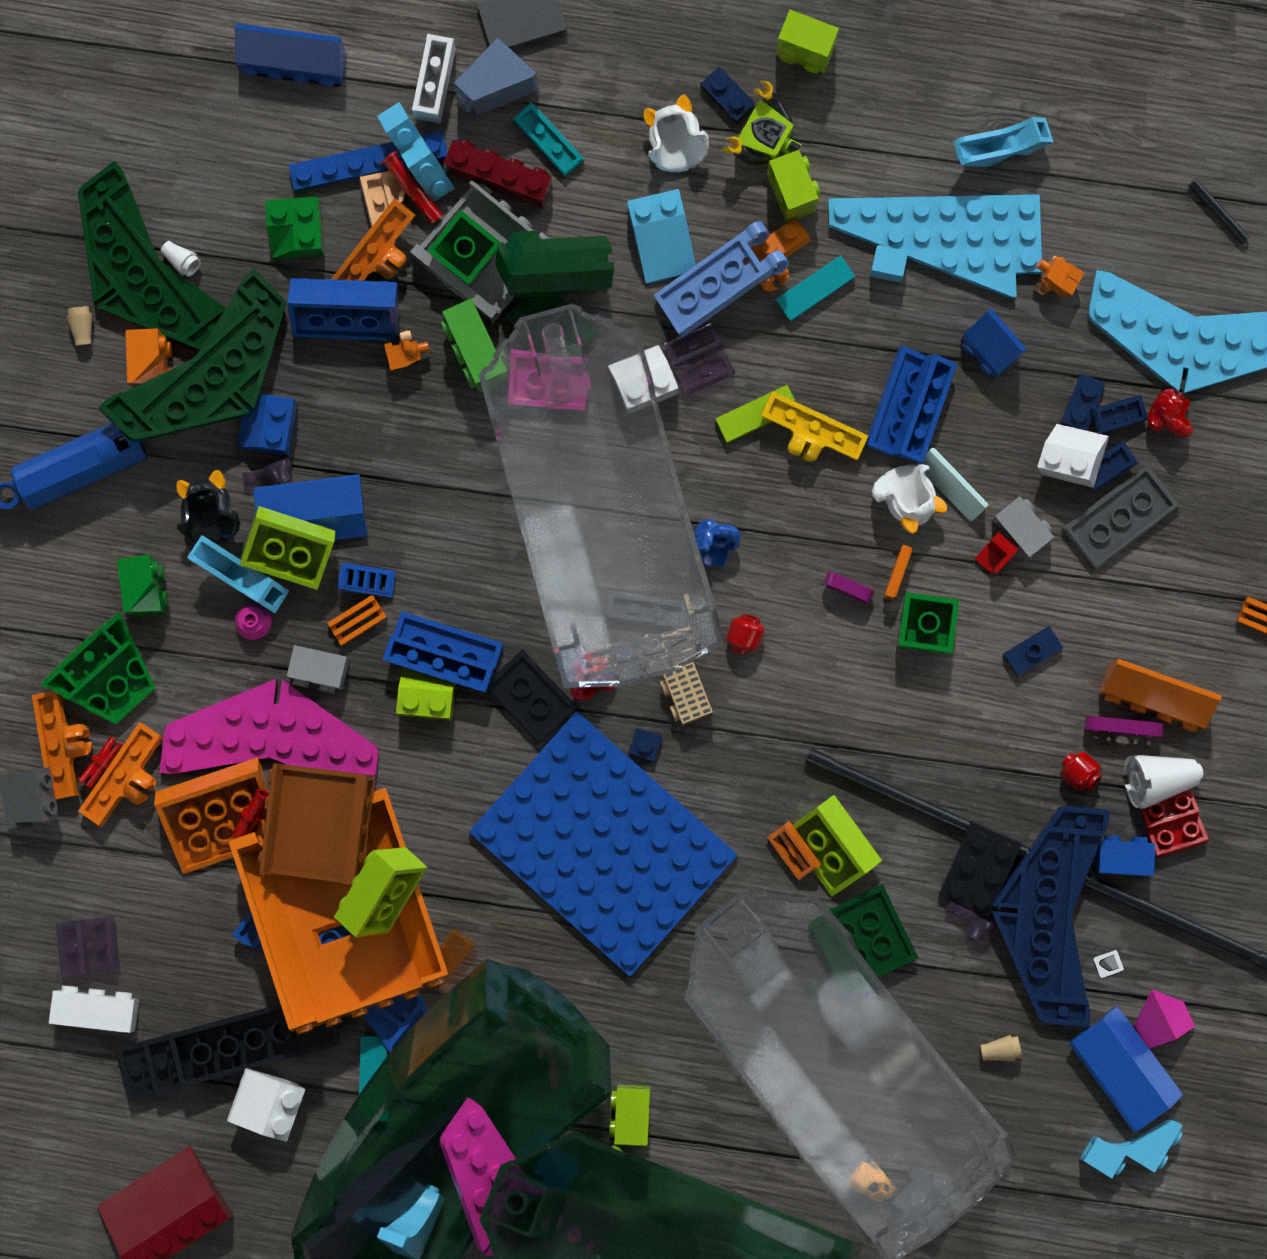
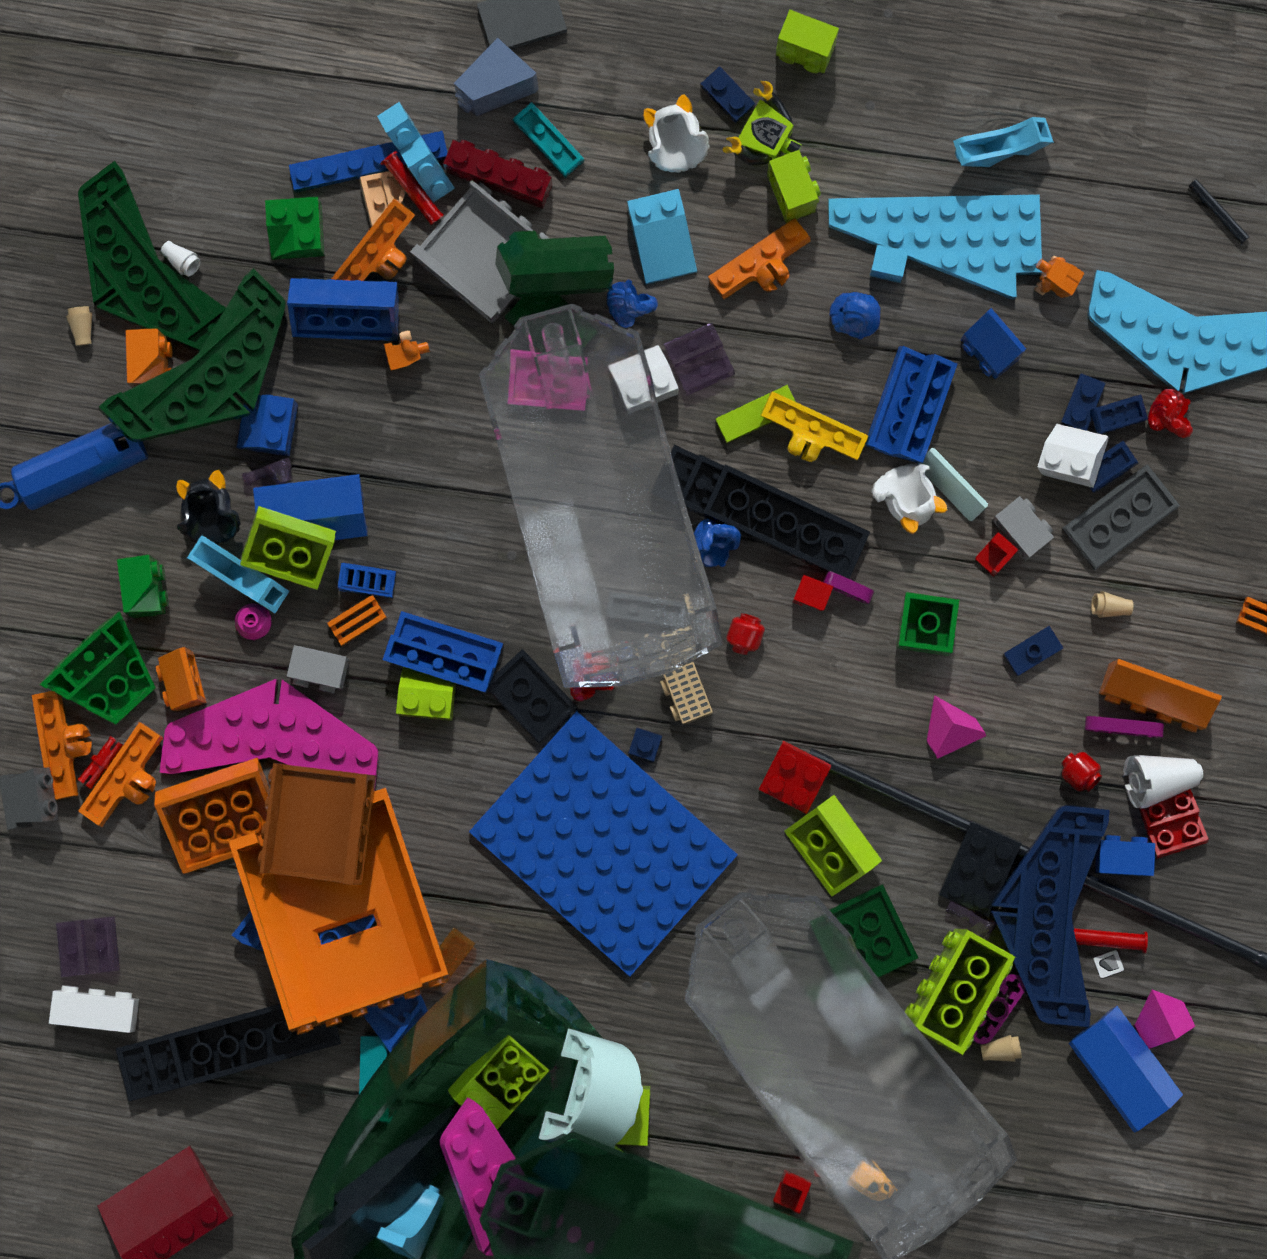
white slope [227,1068,305,1142] -> none
red pin [231,789,269,839] -> none
blue slope [235,23,347,86] -> none
lime brick [334,847,428,938] -> none
white brick [412,34,456,124] -> none
green slope [427,209,502,287] -> none
bright green brick [440,298,507,394] -> none
medium blue hinge [654,221,789,338] -> none
orange tile [767,821,821,881] -> none
teal tile [775,255,856,322] -> none
orange tile [883,545,913,601] -> none
medium azure arch [1080,1119,1183,1178] -> none
none -> orange slope [156,647,207,712]
none -> lime slope [448,1035,549,1129]
none -> light aqua cylinder [539,1028,643,1153]
none -> blue hair [606,279,658,328]
none -> black slope [651,444,870,579]
none -> red plate [759,741,831,814]
none -> red panel [773,1170,812,1214]
none -> red panel [793,575,834,611]
none -> blue hair [829,292,881,340]
none -> lime brick [903,928,1015,1055]
none -> dark pink slope [927,695,986,759]
none -> magenta beam [973,974,1025,1044]
none -> red pin [1074,928,1148,953]
none -> tan cone [1091,591,1133,618]

